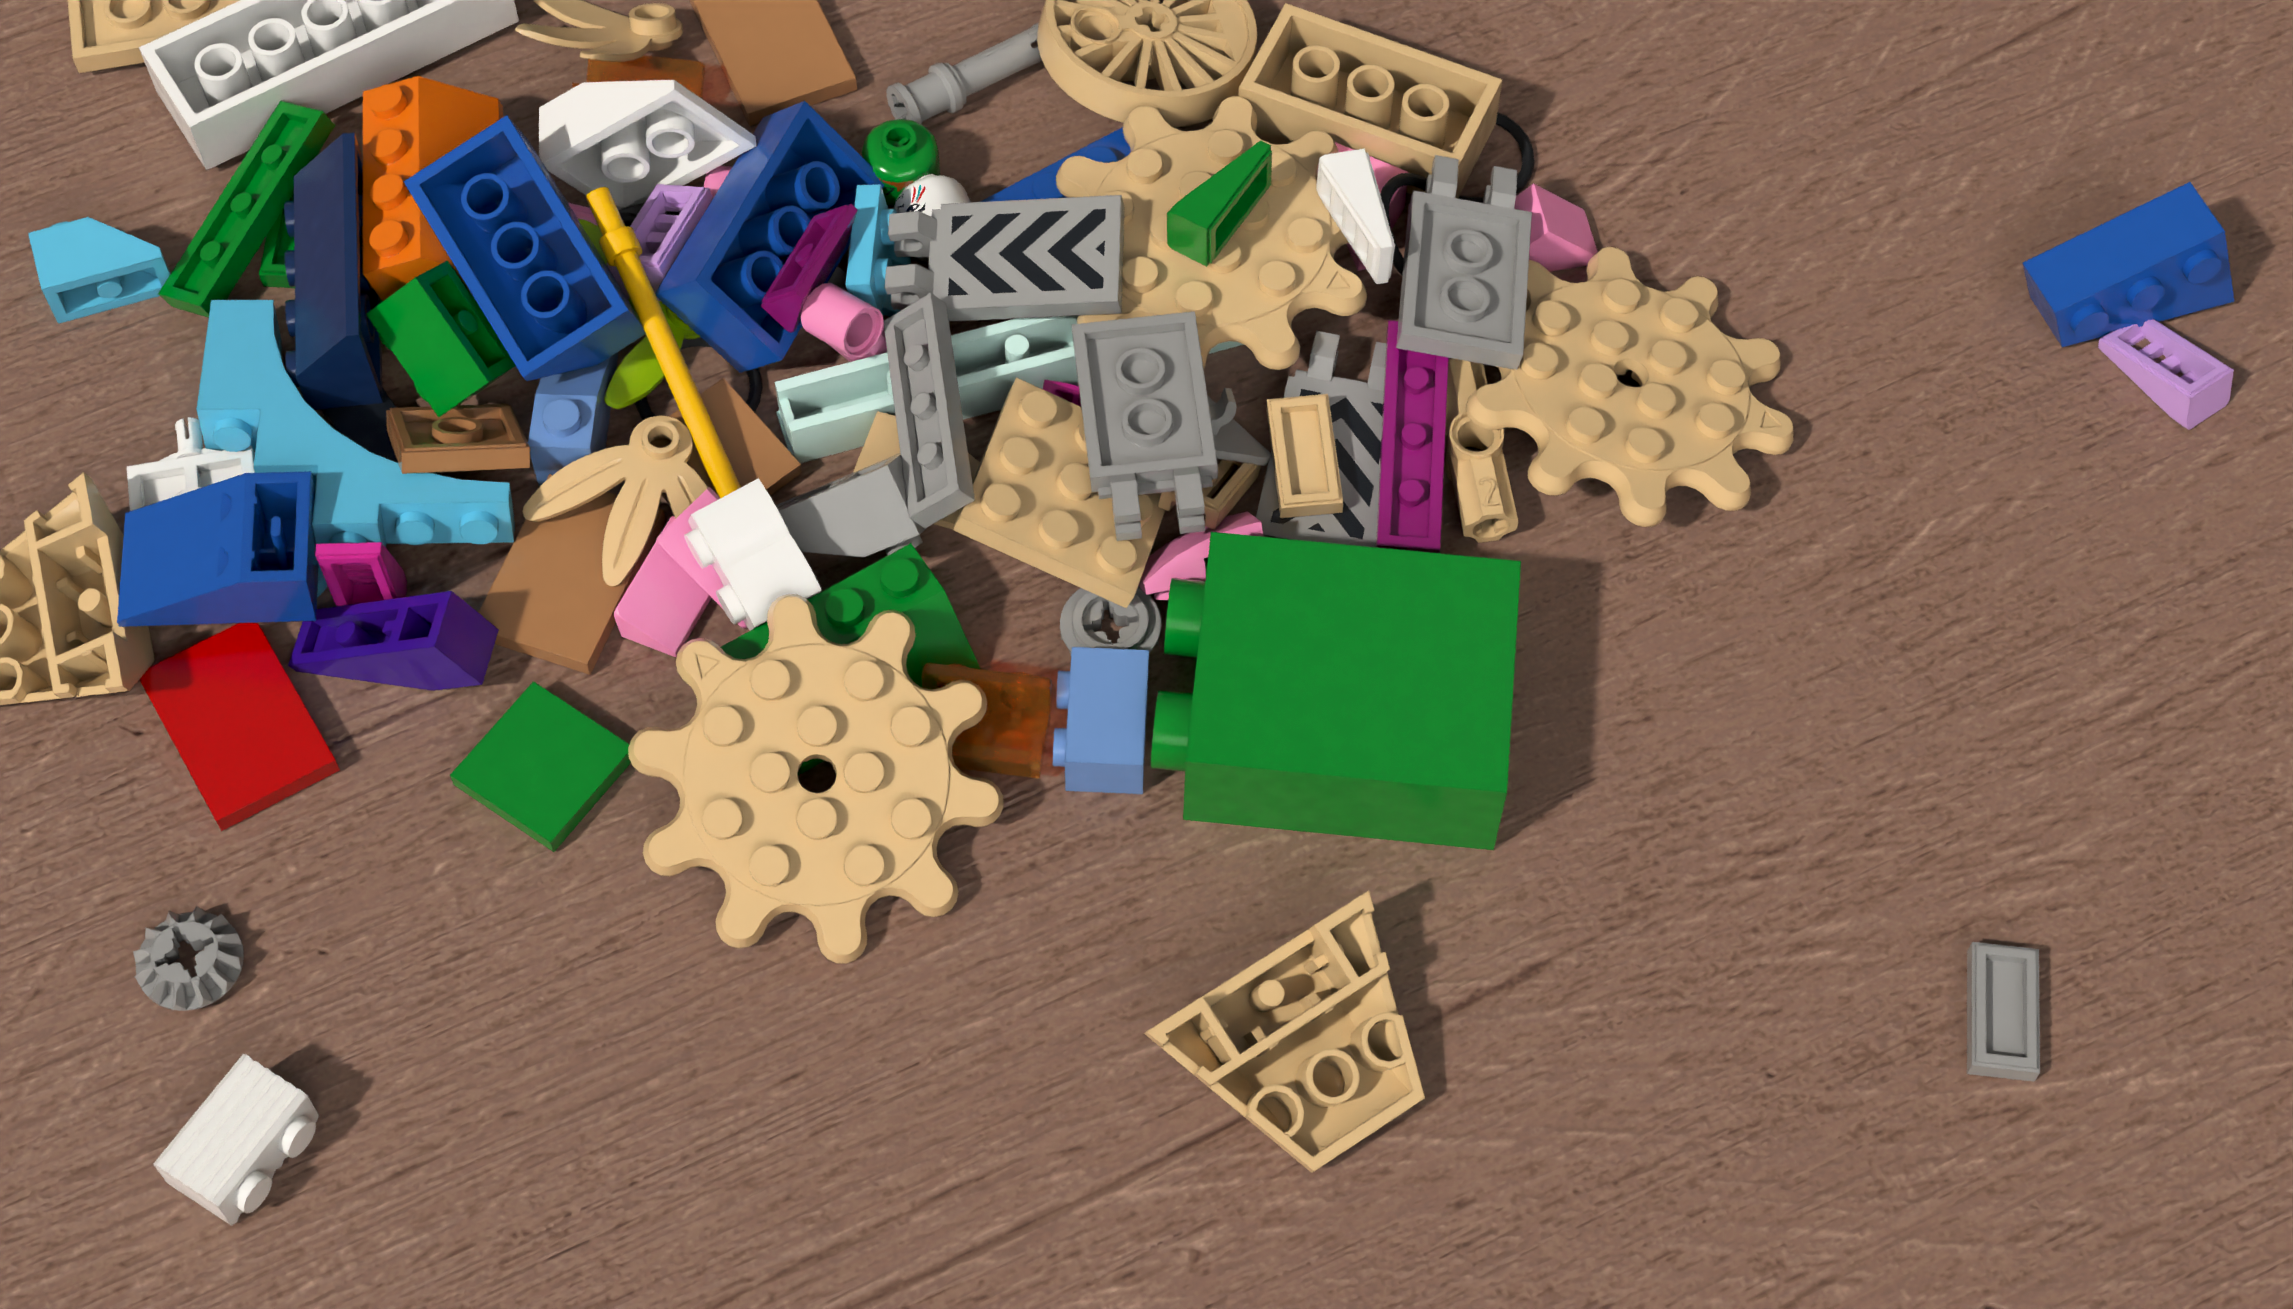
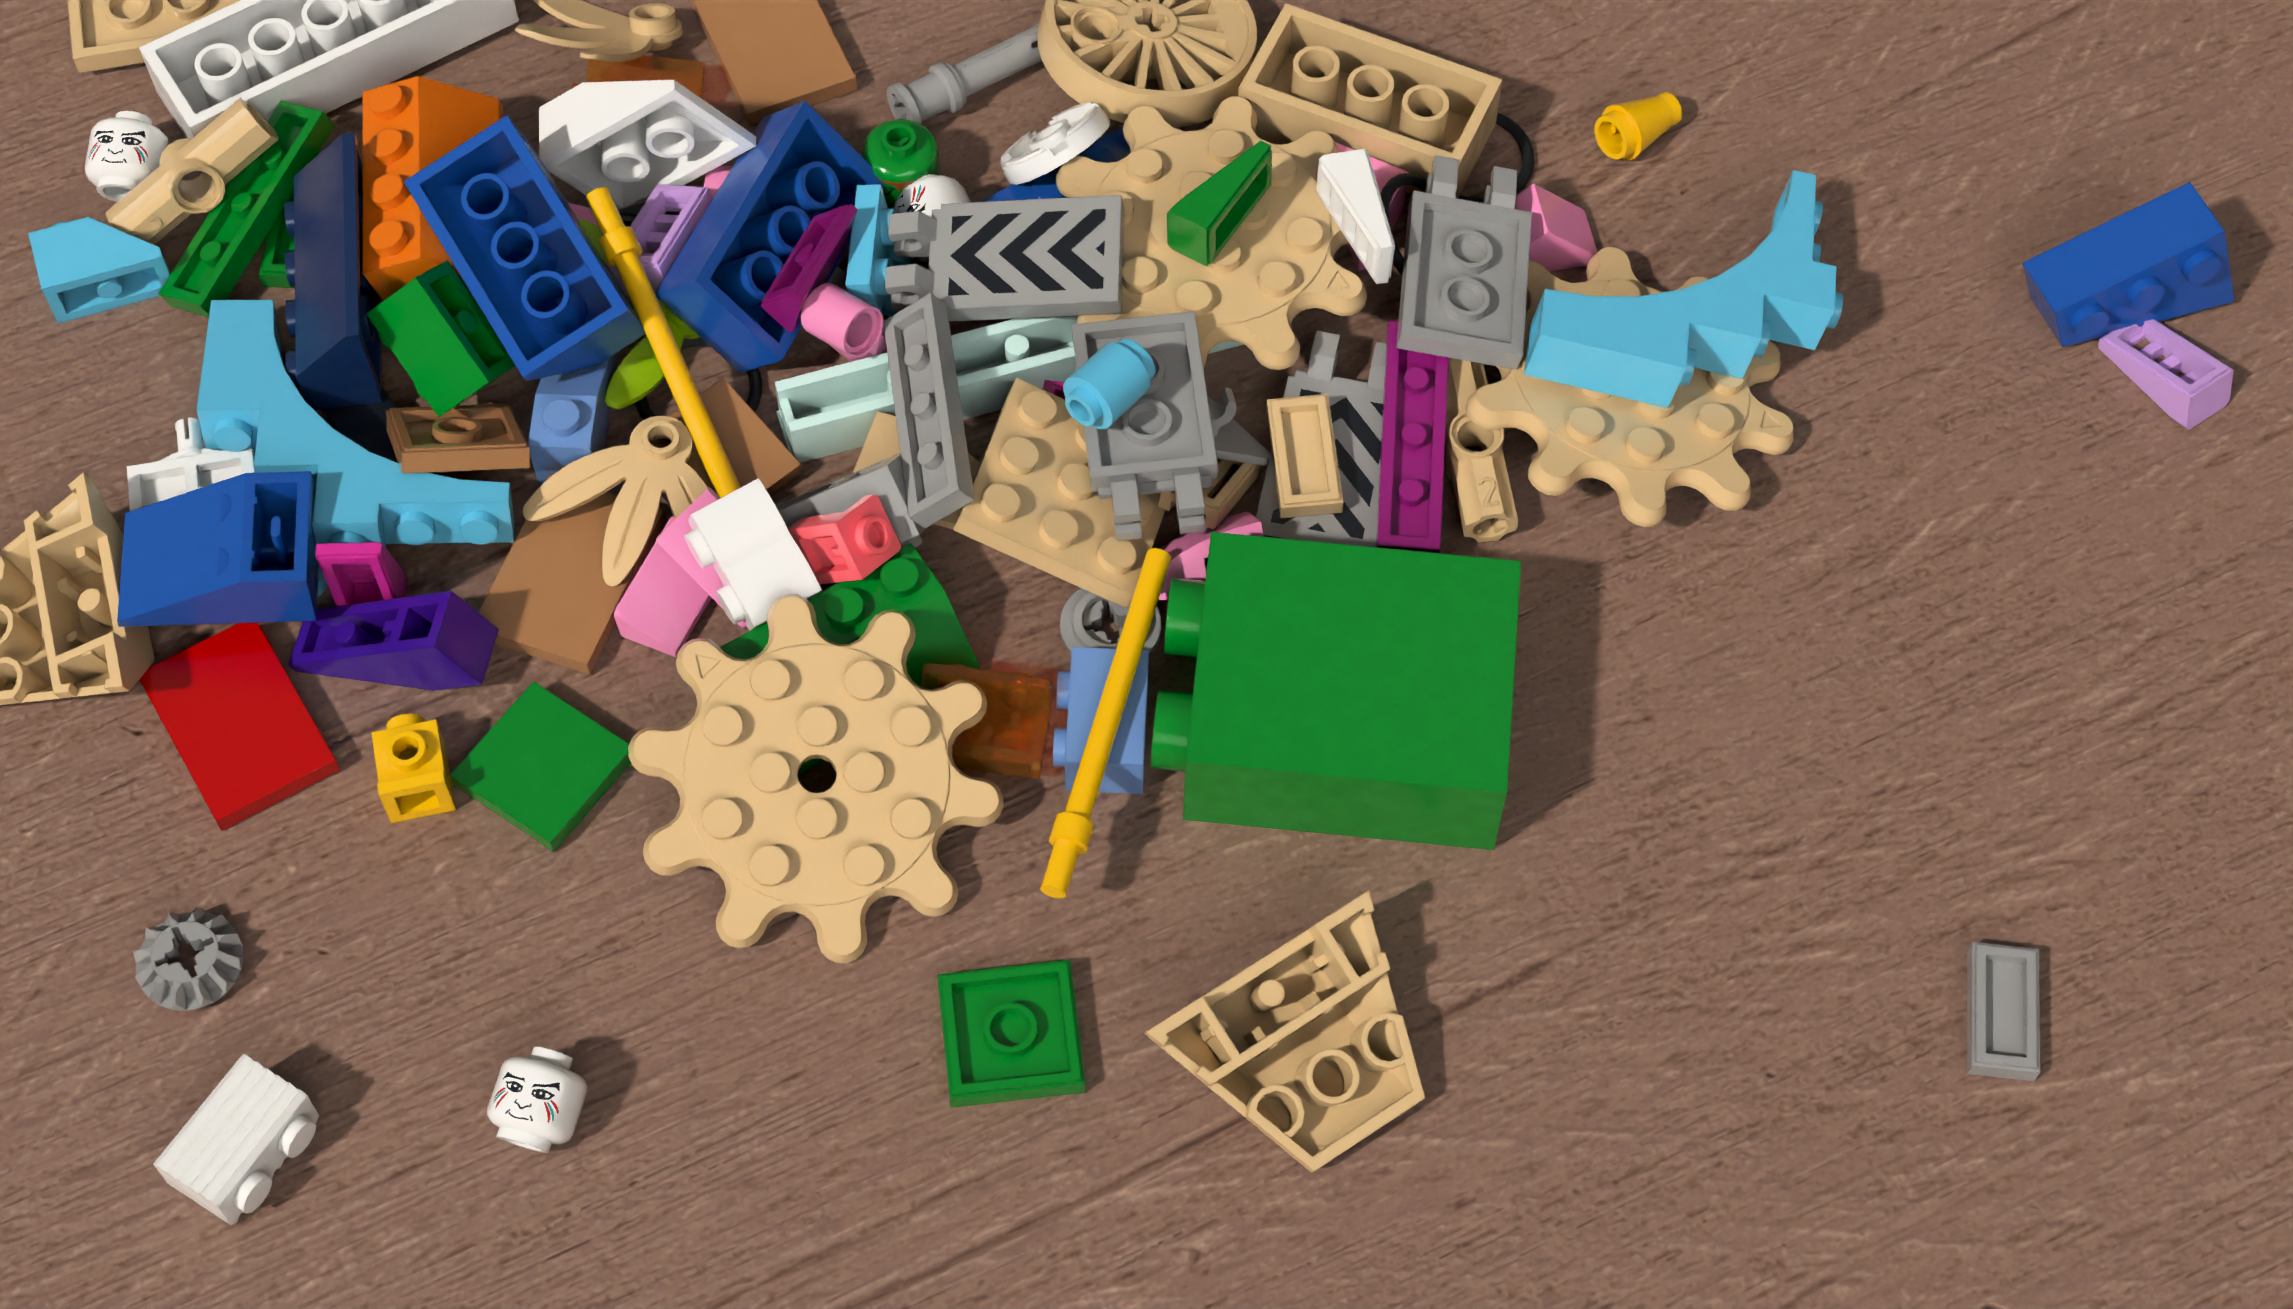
none -> white head [85,111,169,202]
none -> tan piece [105,98,279,245]
none -> yellow brick [371,714,456,824]
none -> white head [487,1046,587,1153]
none -> coral bracket [788,495,901,585]
none -> green tile [937,960,1086,1108]
none -> white tile [1000,102,1110,185]
none -> yellow bar [1040,548,1171,899]
none -> medium azure brick [1063,338,1156,429]
none -> medium azure arch [1524,170,1843,408]
none -> yellow cone [1594,92,1682,160]

